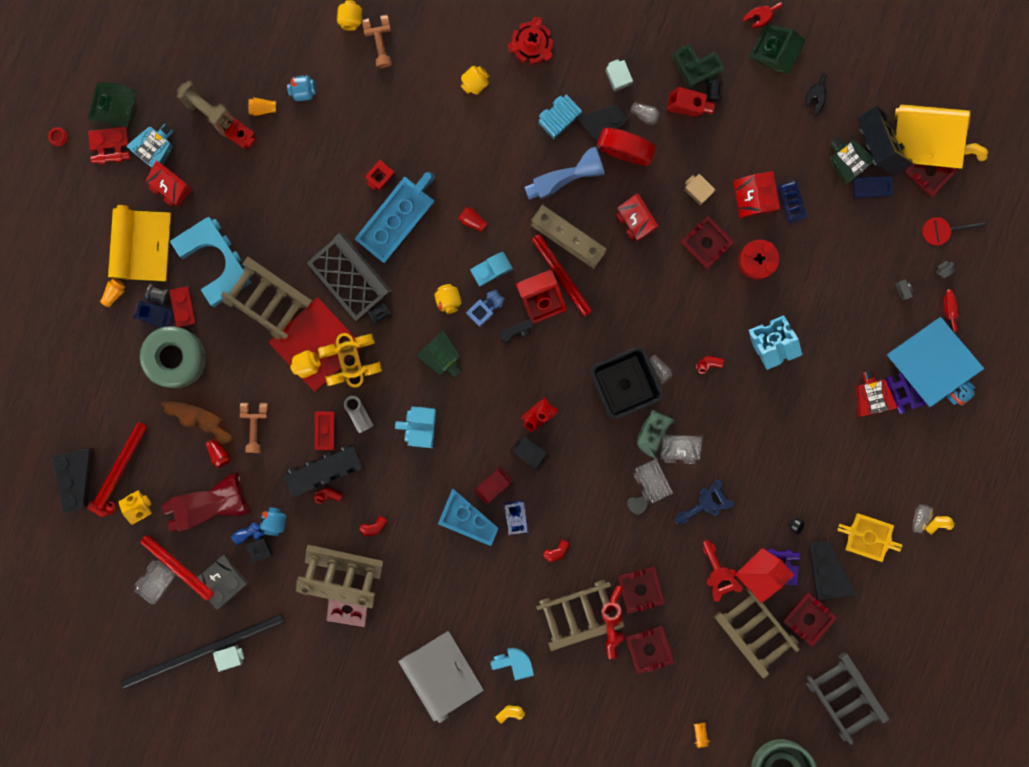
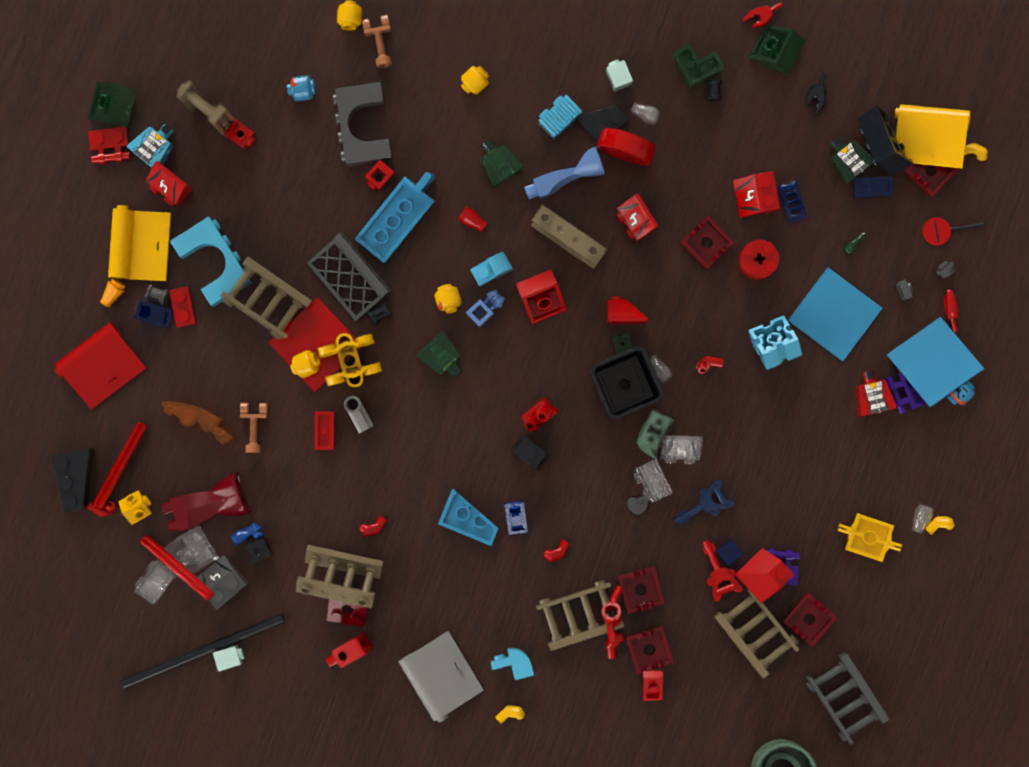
red plate [48,127,68,146] -> none
sand green piece [140,326,206,389] -> none
red cone [205,439,230,469] -> none
light orange cone [248,97,276,116] -> none
dark azure head [260,507,286,536] -> none
black wedge [284,444,365,498] -> none
red arm [314,487,344,504] -> none
medium azure brick [395,407,436,448] -> none
dark red torso [474,467,513,505] -> none
black plate [500,319,533,344] -> none
red piece [508,17,553,65] -> none
red axle [532,234,592,316] -> none
red torso [667,87,715,117] -> none
tan brick [684,174,715,206] -> none
light orange pin [694,723,710,748] -> none
black hinge [788,518,805,535] -> none
black wing [808,540,856,601] -> none
none -> red door [54,322,146,410]
none -> clear slope [164,525,219,575]
none -> red torso [326,632,373,668]
none -> dark grey arch [333,82,392,167]
none -> clear green torso [481,139,524,189]
none -> red slope [607,296,648,324]
none -> dark green plate [612,333,633,354]
none -> red plate [643,670,663,701]
none -> clear blue plate [716,539,743,566]
none -> dark azure piece [788,268,882,362]
none -> clear green hand [843,232,866,255]

